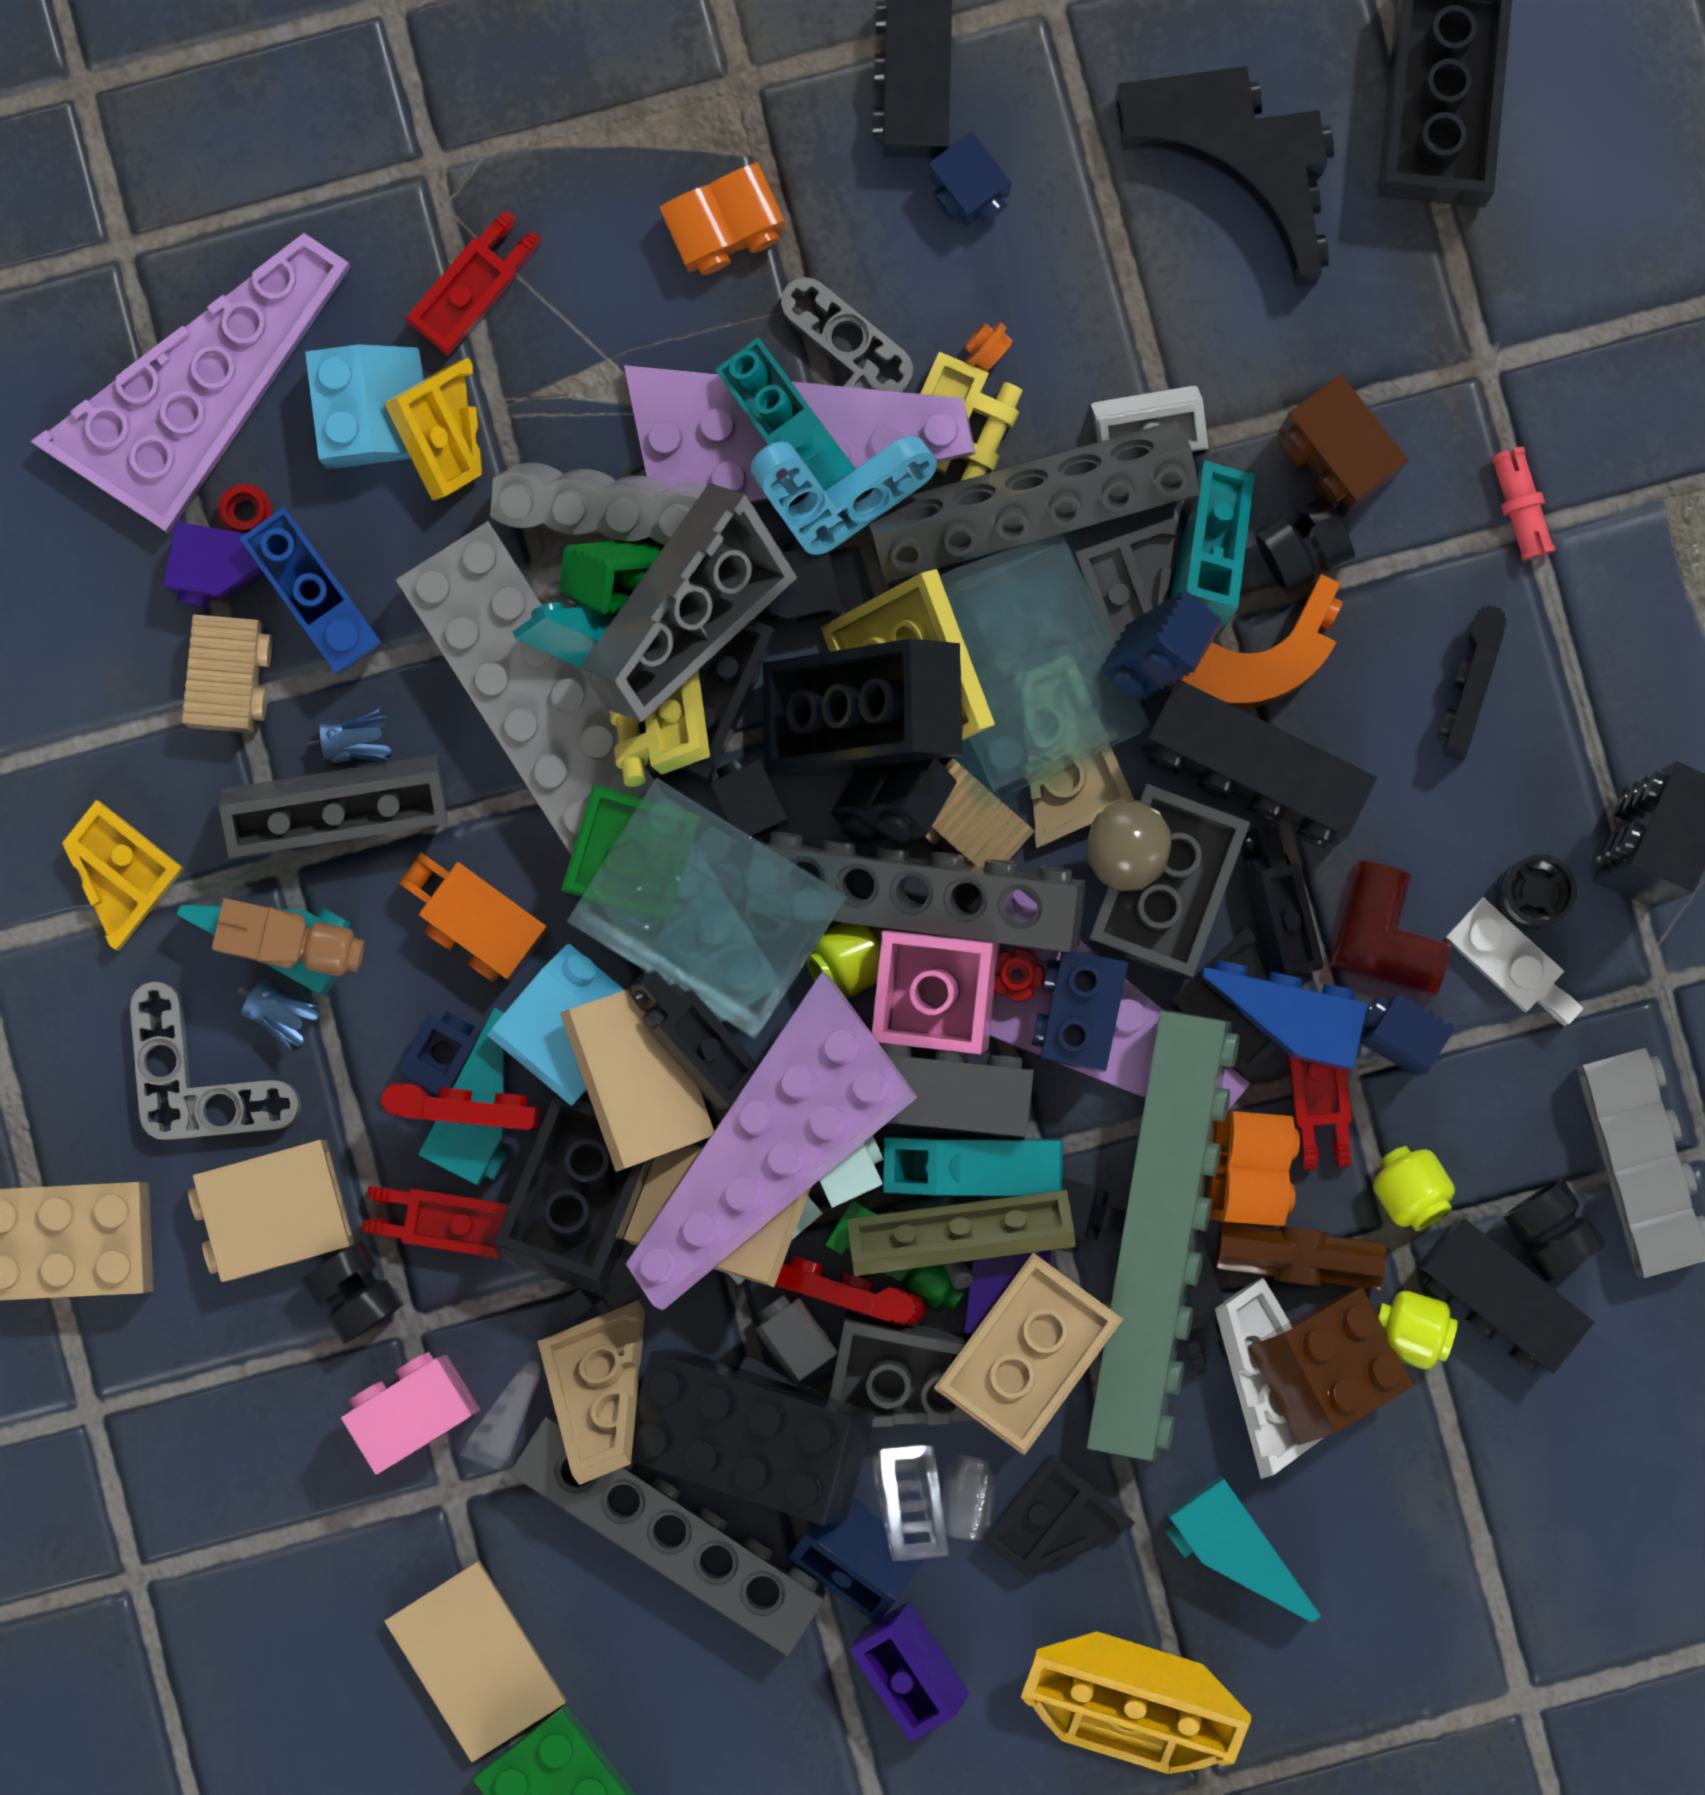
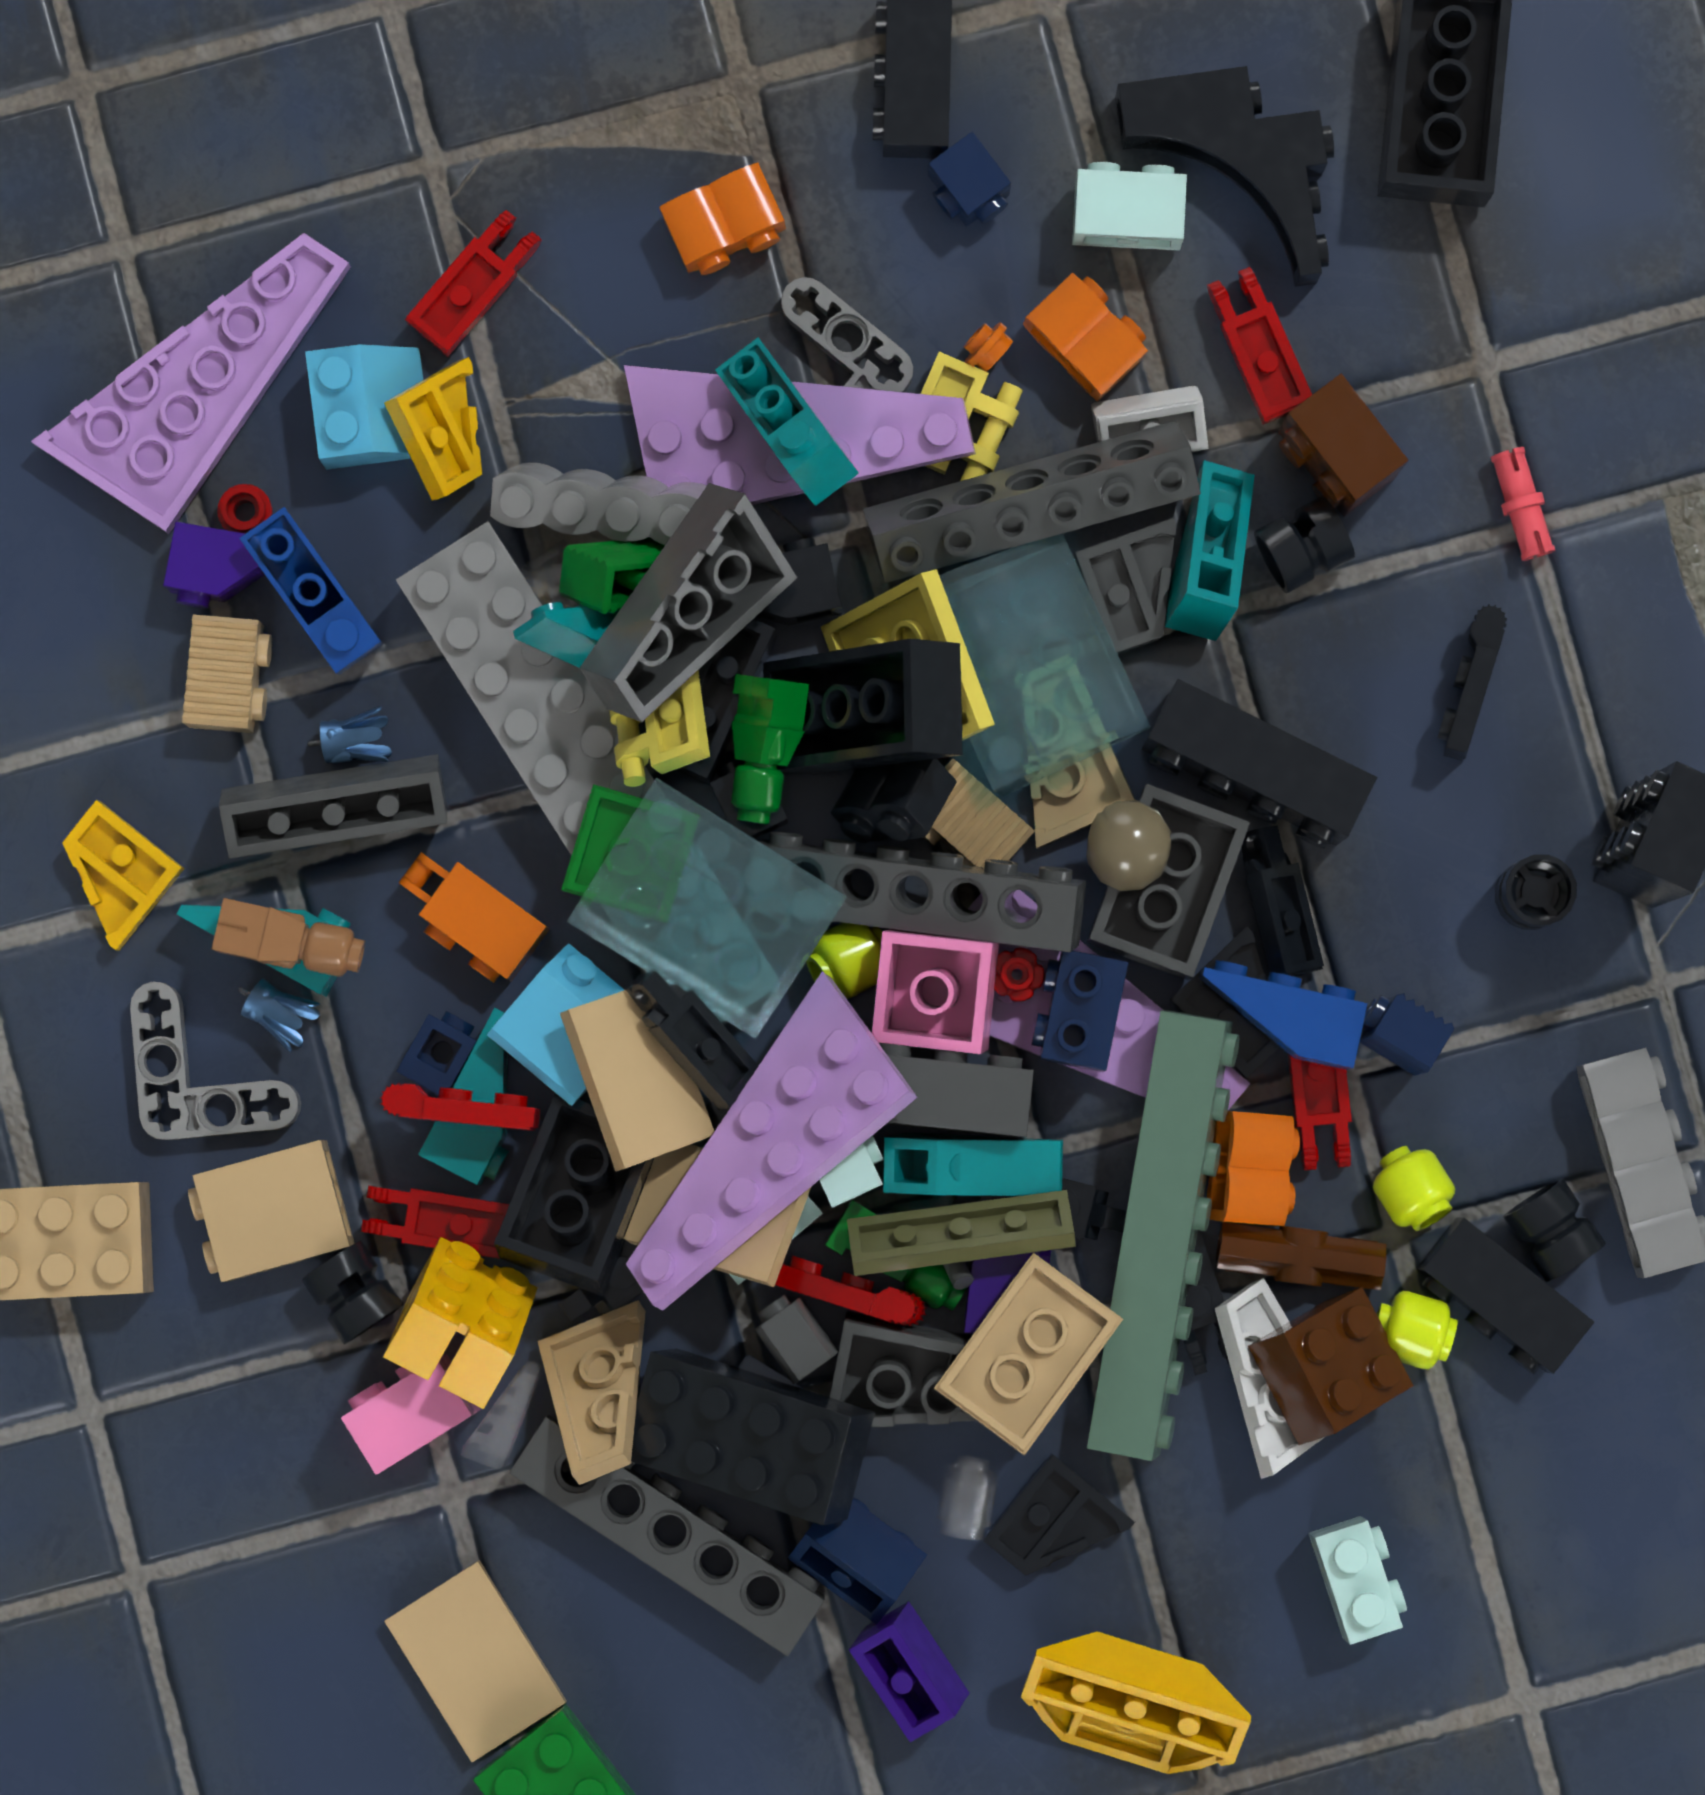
medium azure beam [750,436,937,555] -> none
clear slope [872,1446,949,1562] -> none
dark blue brick [1101,591,1222,702] -> none
teal slope [1165,1476,1321,1623] -> none
orange arch [1167,574,1343,709] -> none
clear red brick [1329,861,1451,996] -> none
white plate [1444,897,1584,1027] -> none
none -> yellow piece [383,1237,538,1409]
none -> green piece [731,674,809,824]
none -> orange brick [1023,273,1148,402]
none -> light aqua brick [1072,162,1187,251]
none -> red hinge [1207,267,1312,425]
none -> light aqua brick [1308,1516,1407,1645]

